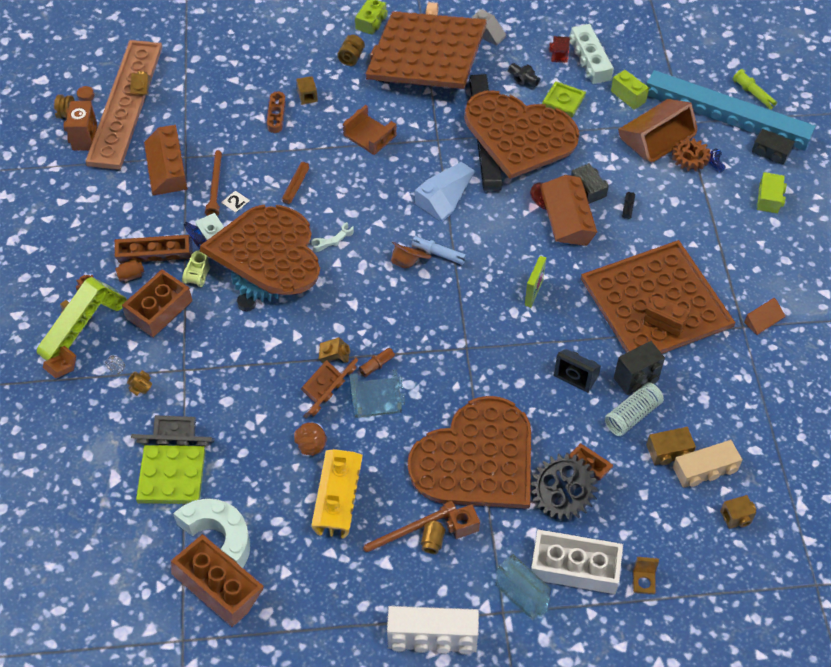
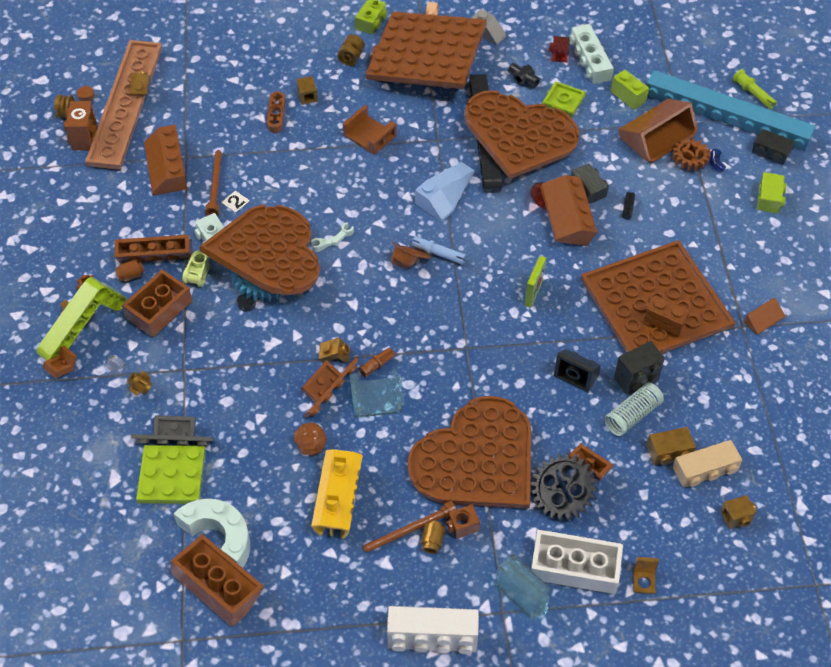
clear blue slope [184,222,207,249] -> none
dark orange axle [282,161,309,204] -> none

